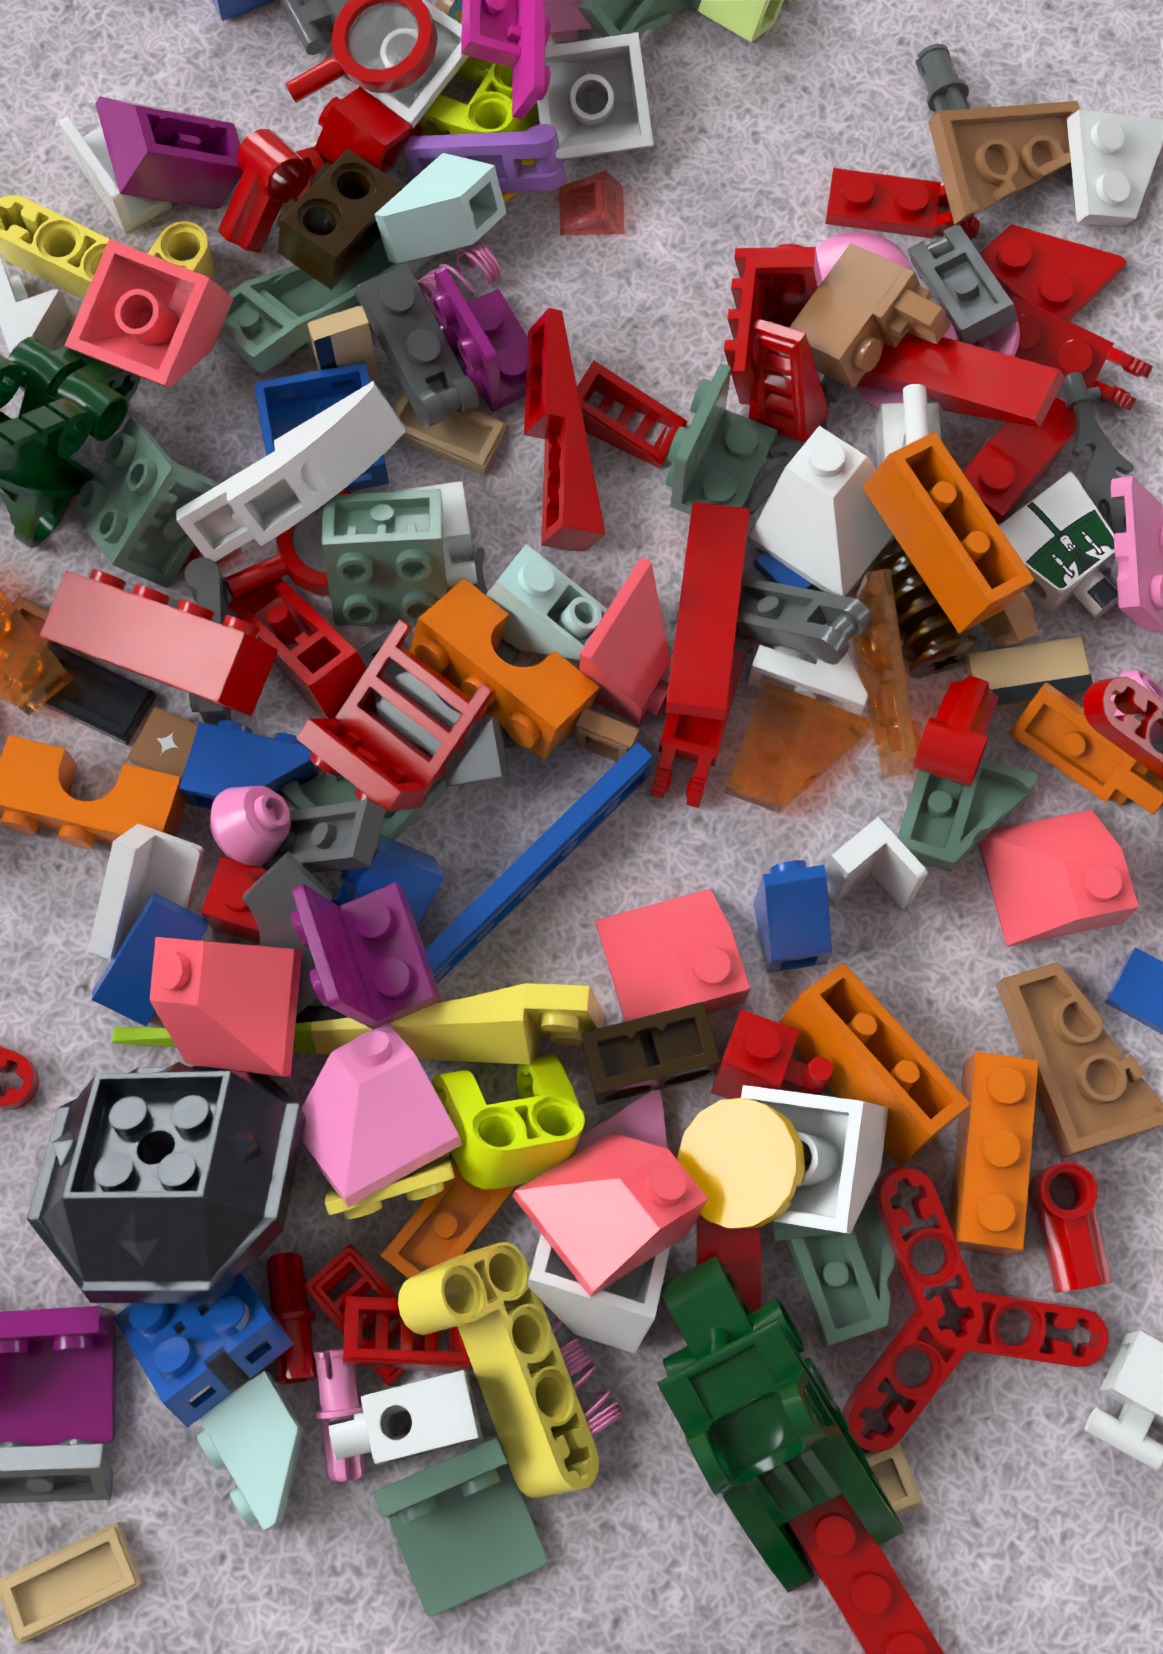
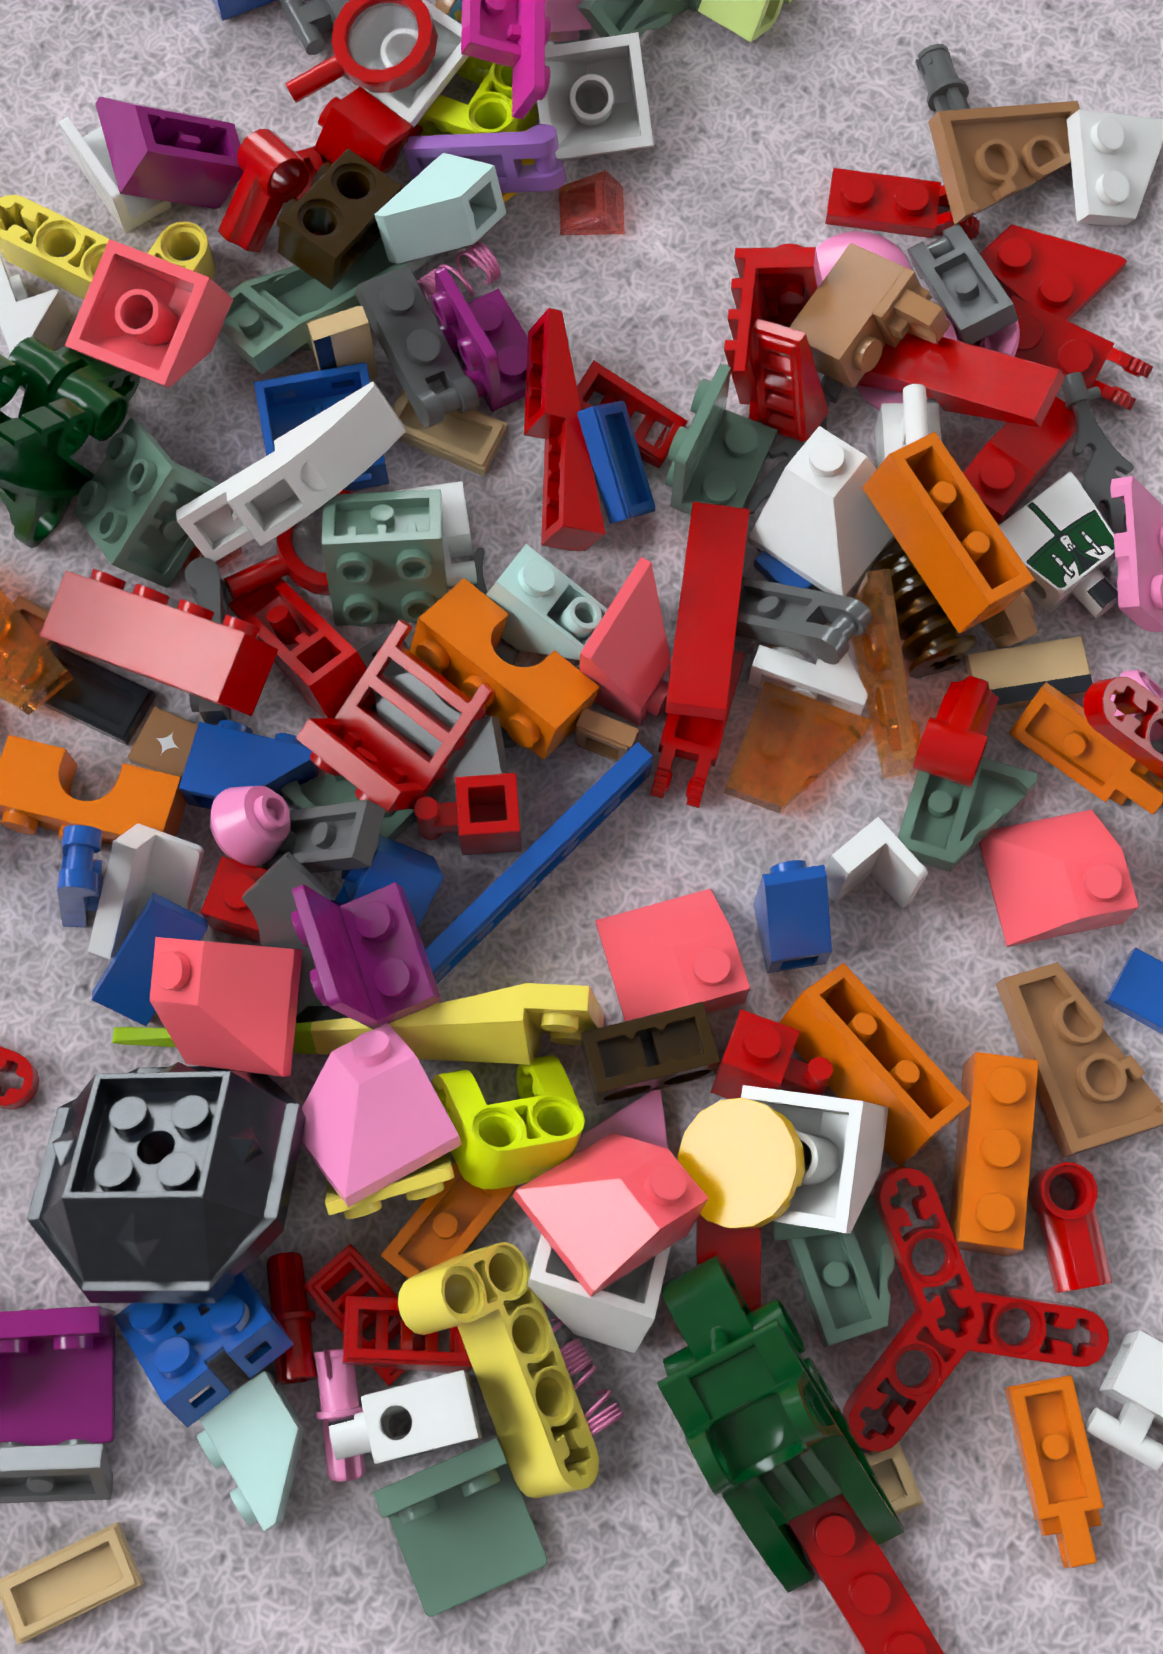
none -> blue plate [57,825,103,927]
none -> red brick [414,773,522,856]
none -> blue tile [577,401,656,524]
none -> orange hinge [1004,1375,1104,1568]

